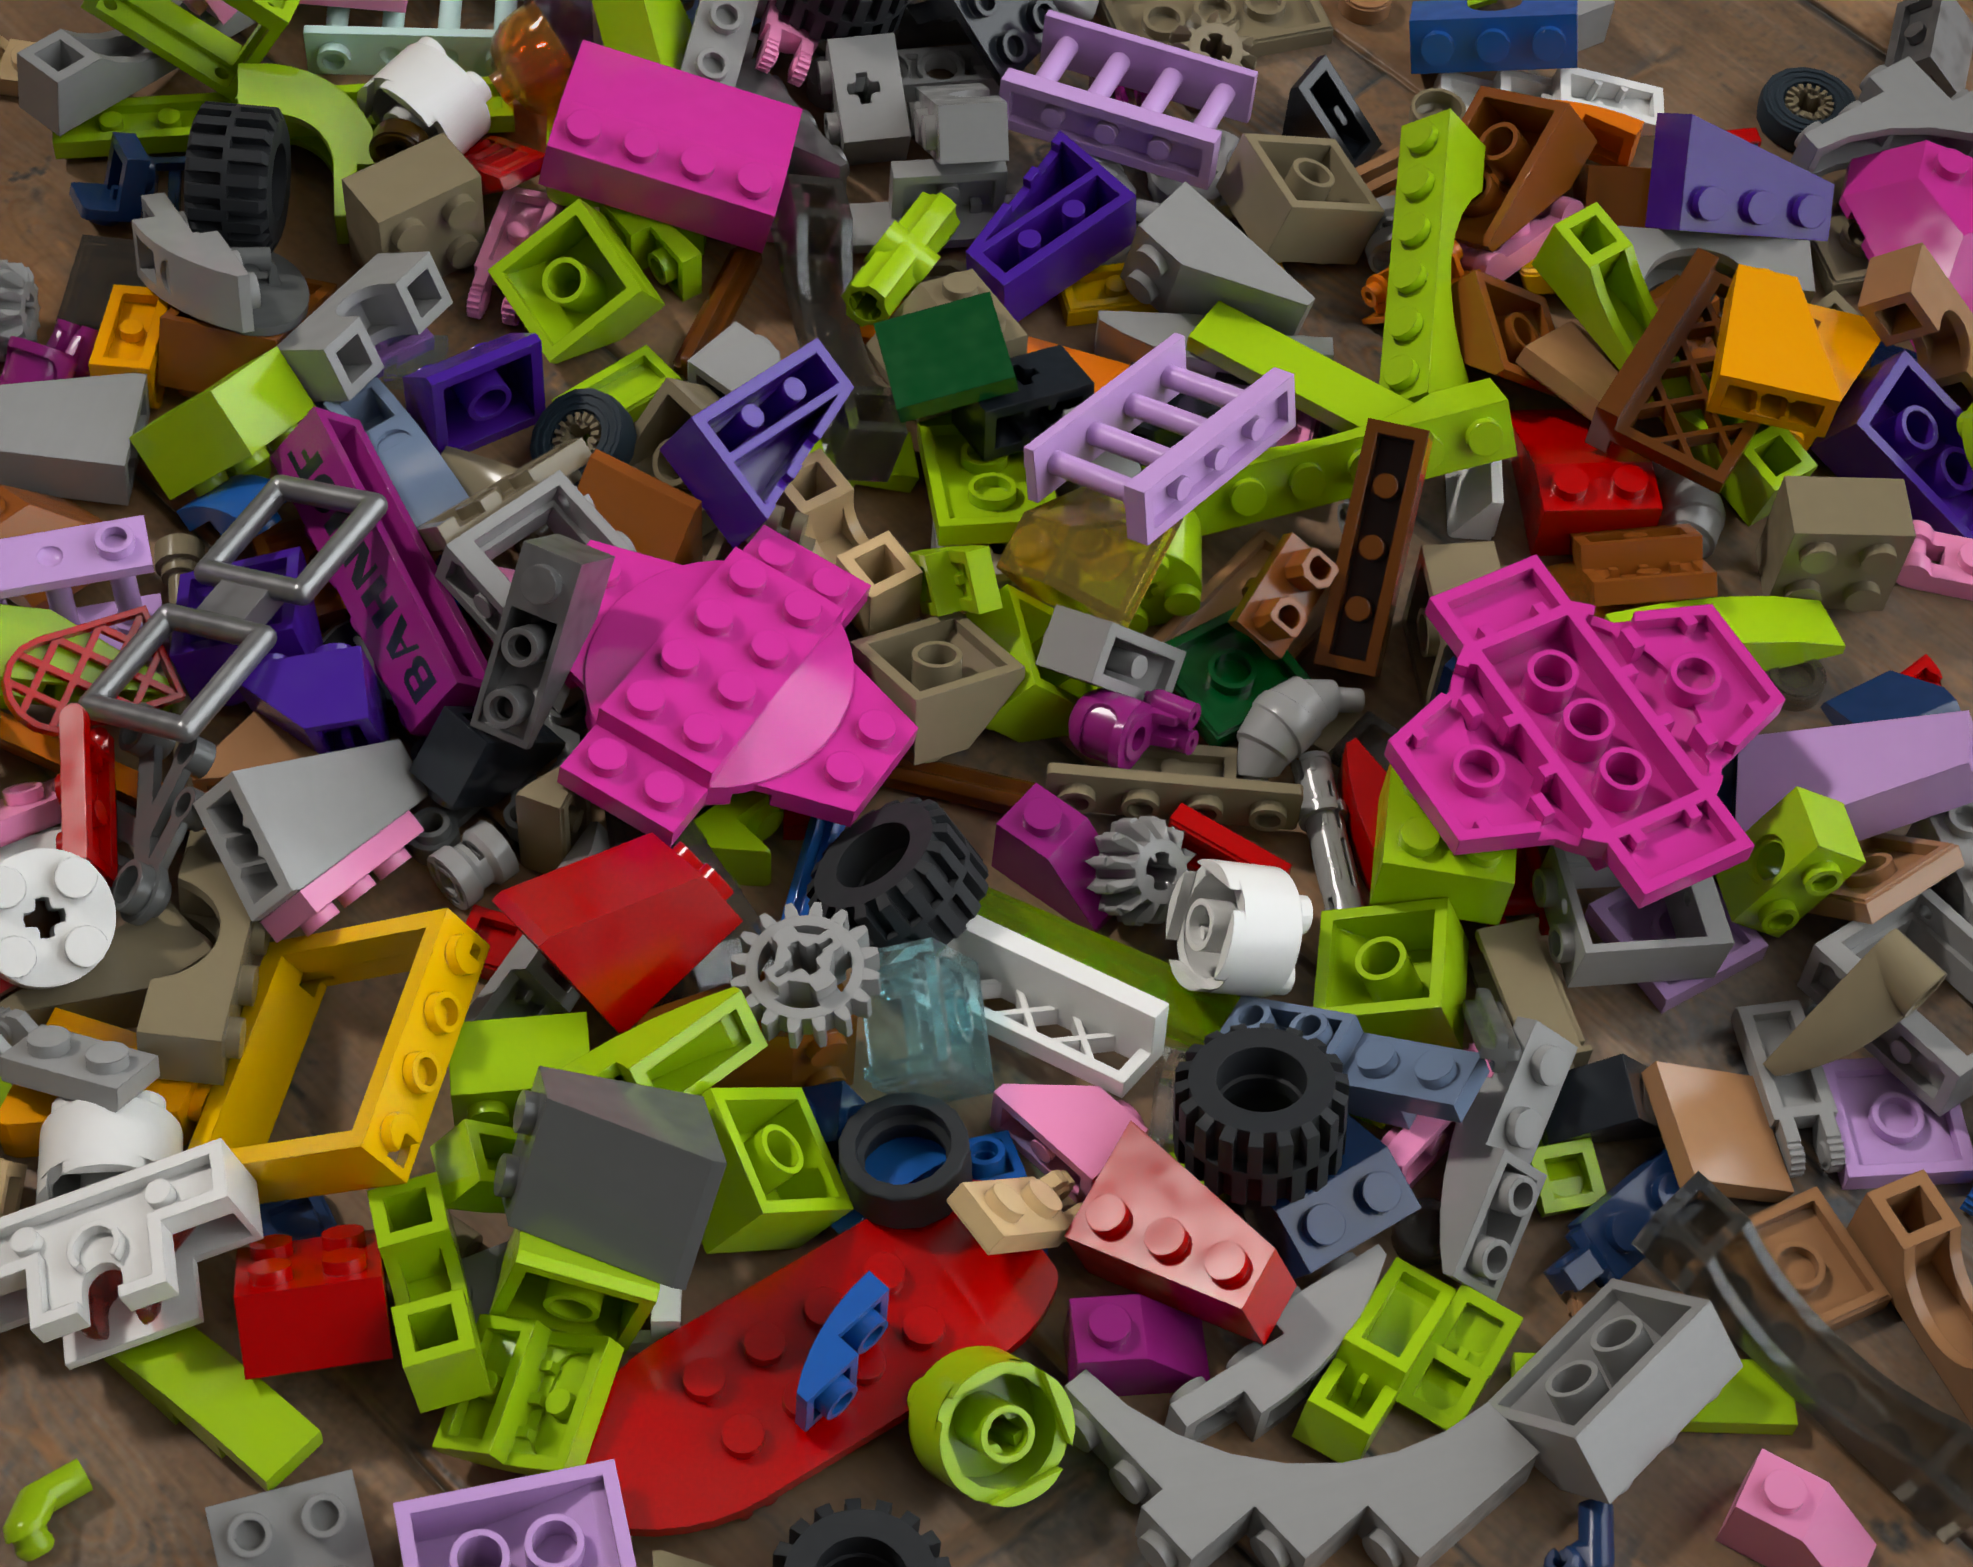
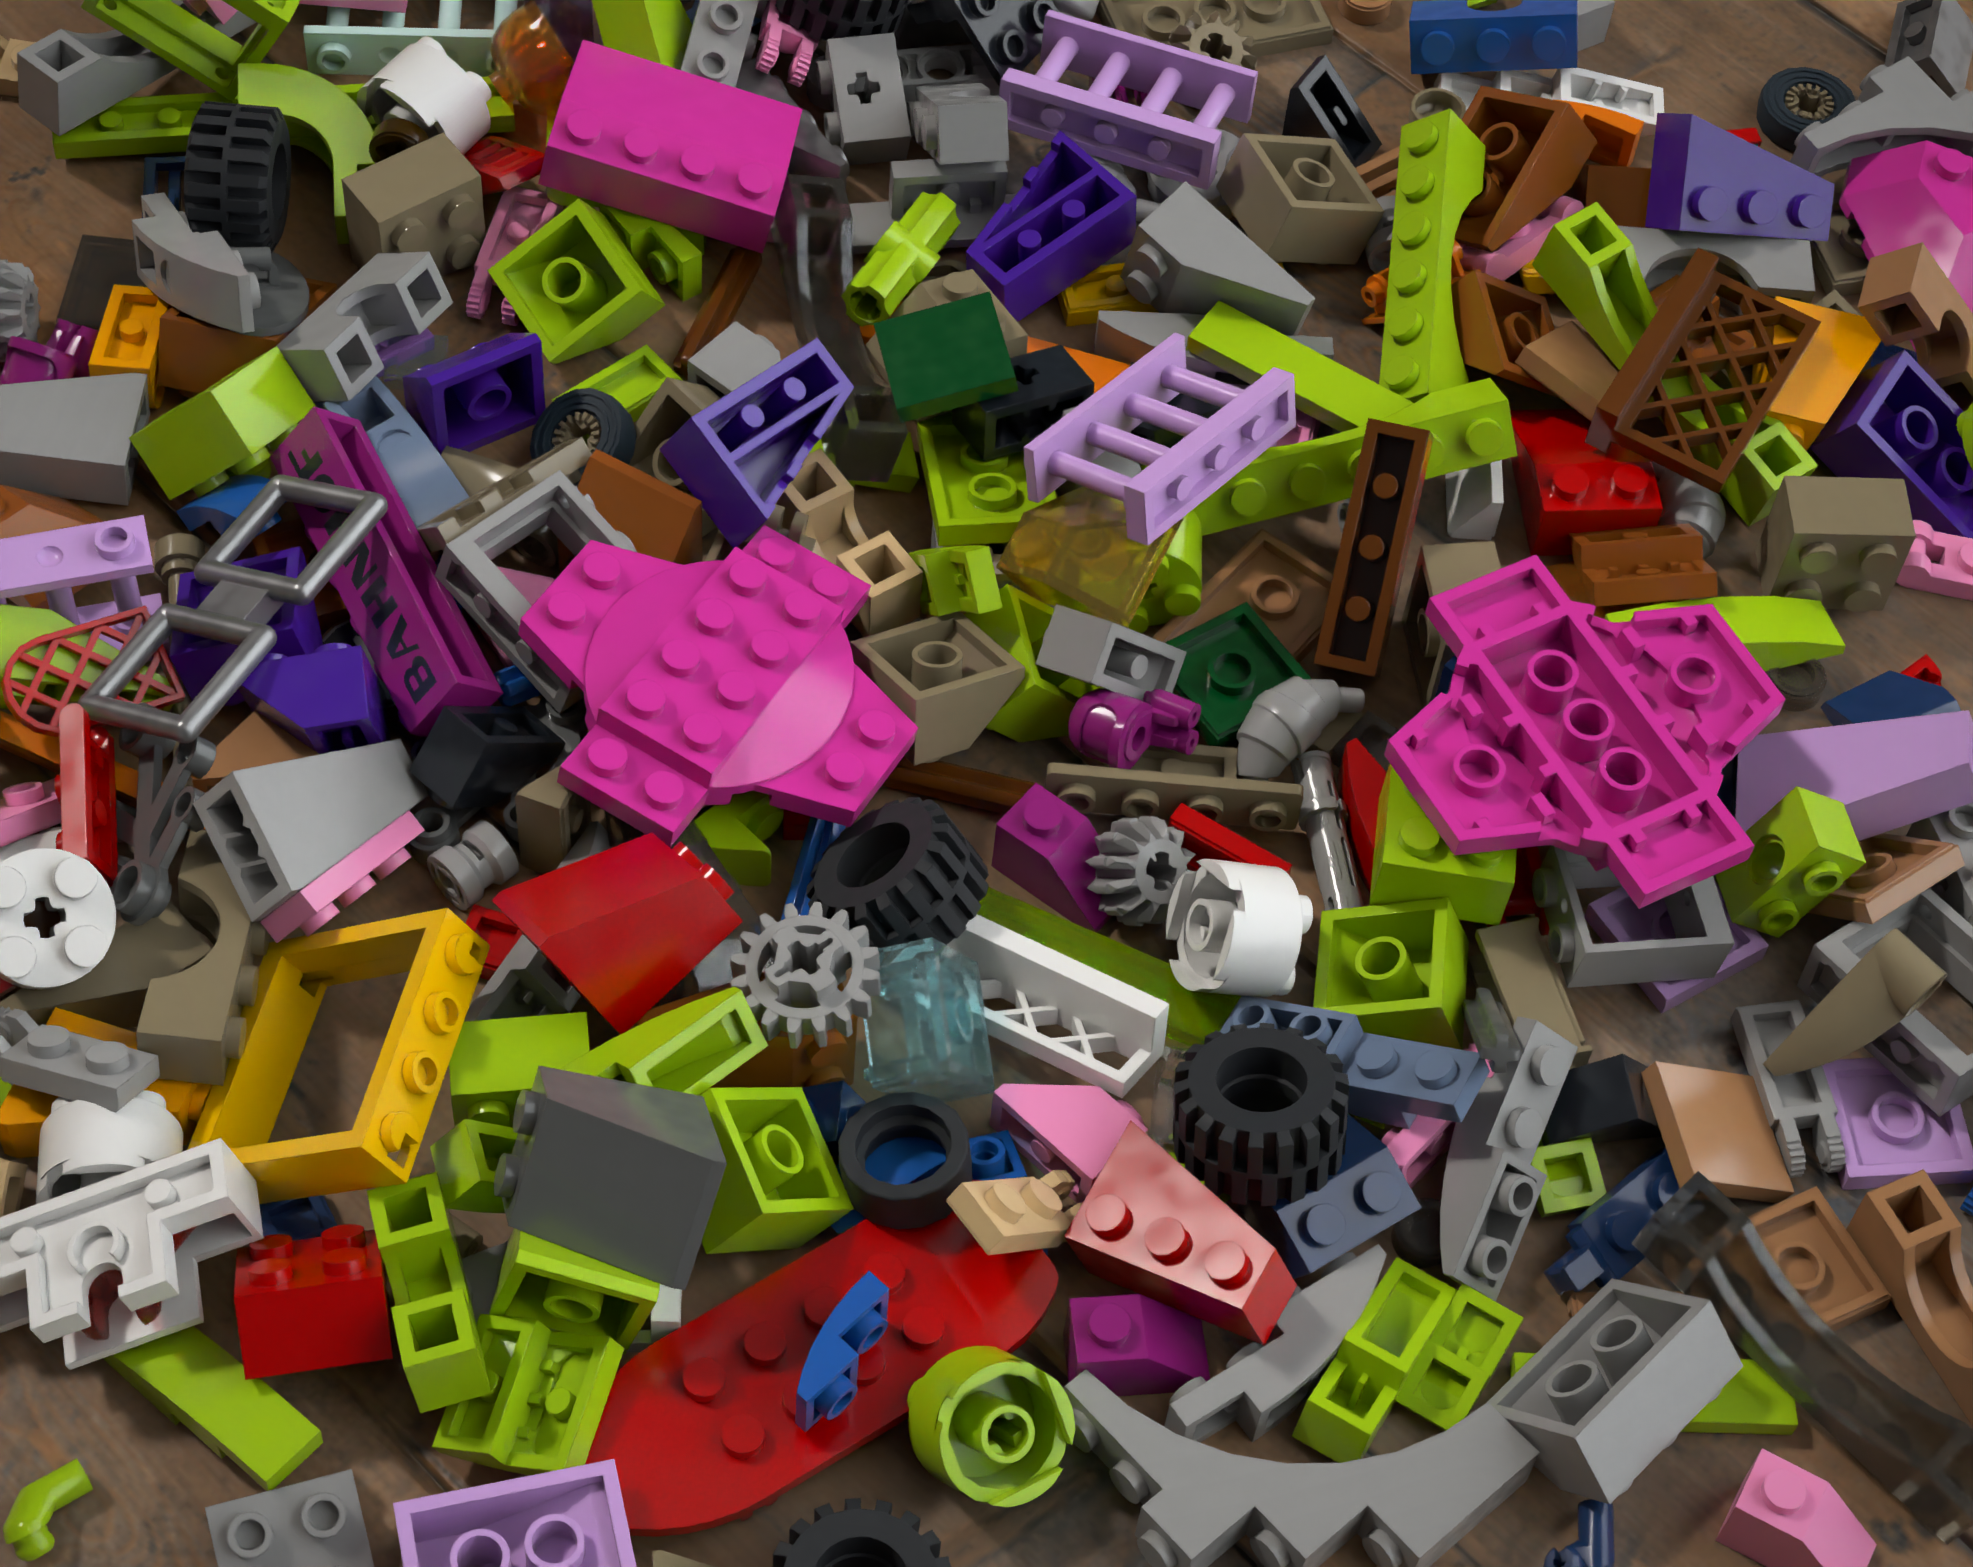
dark blue bracket [69,132,155,226] -> none
flat silver slope [470,533,615,750] -> none
dark orange hips [1228,532,1339,660] -> none
light orange slope [1706,264,1842,438] -> none

